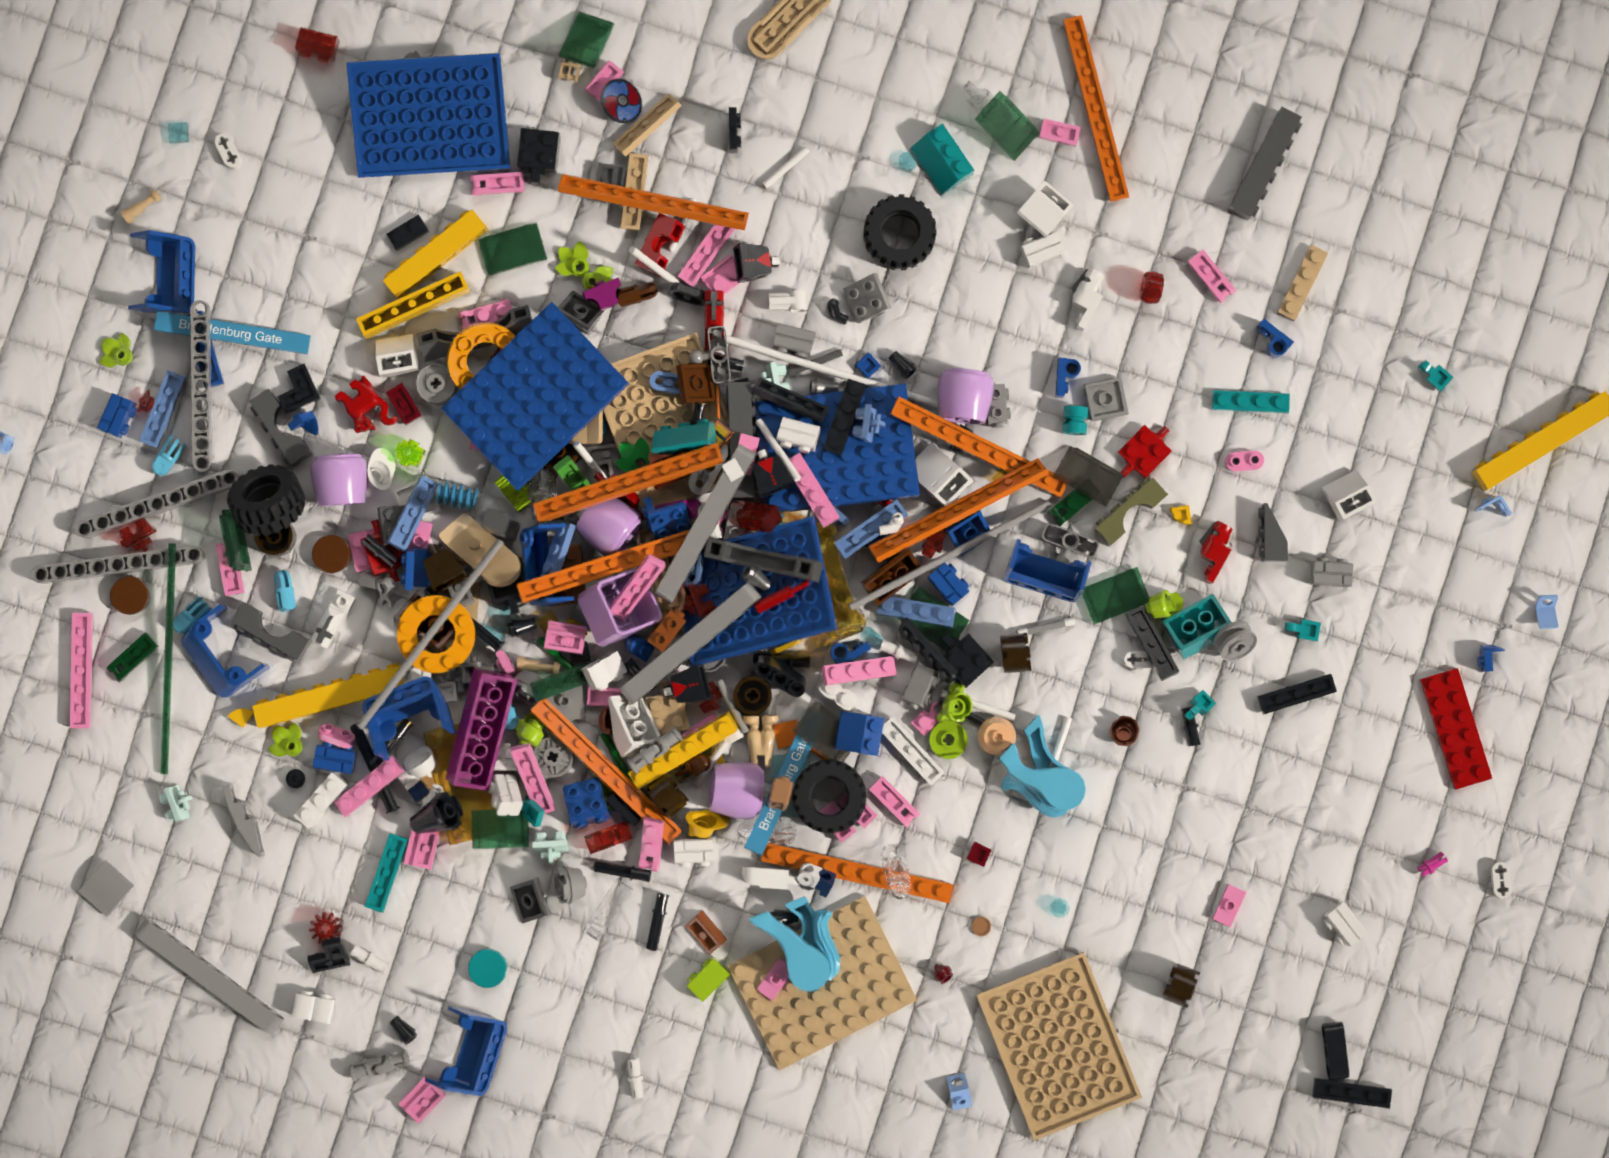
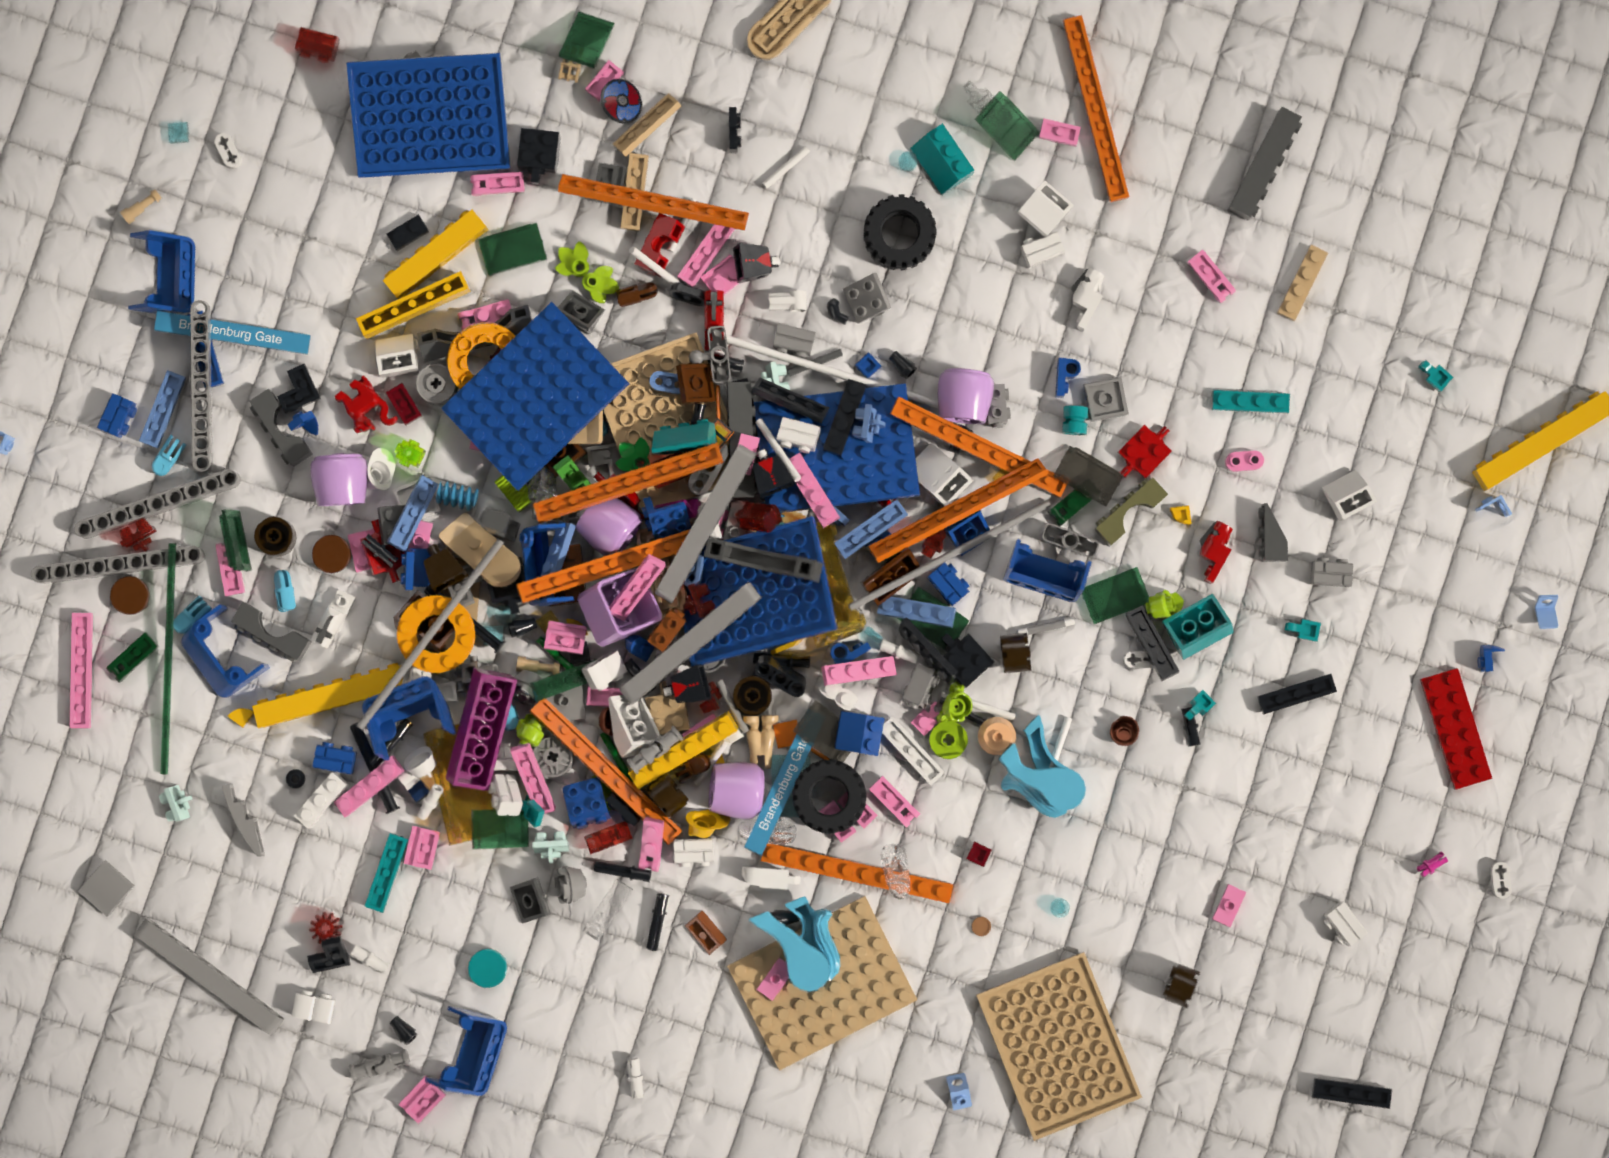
lime plate [99,333,133,368] -> none
clear red plate [137,390,155,413] -> none
black tyre [227,464,306,536] -> none
lime plate [268,723,303,757] -> none
bright pink plate [318,723,355,748] -> none
light grey bar [358,572,396,608] -> none
black cone [410,792,463,834] -> none
bright pink plate [495,649,518,677] -> none
white bar [573,441,608,479] -> none
magenta brick [582,278,621,312] -> none
lime brick [686,957,730,1002] -> none
white sticker [722,458,744,482] -> none
flat silver cone [742,564,771,591] -> none
red axle [755,580,810,613] -> none
medium nougat brick [767,776,793,811] -> none
leg [797,863,836,898] -> none
flat silver cone [809,378,838,395] -> none
white arm [878,512,904,535] -> none
dark red plate [934,964,953,984] -> none
clear red gear [1139,271,1164,304] -> none
light grey wheel [1213,621,1257,662] -> none
blue plate [1257,319,1294,358] -> none
black beam [1322,1022,1349,1080] -> none

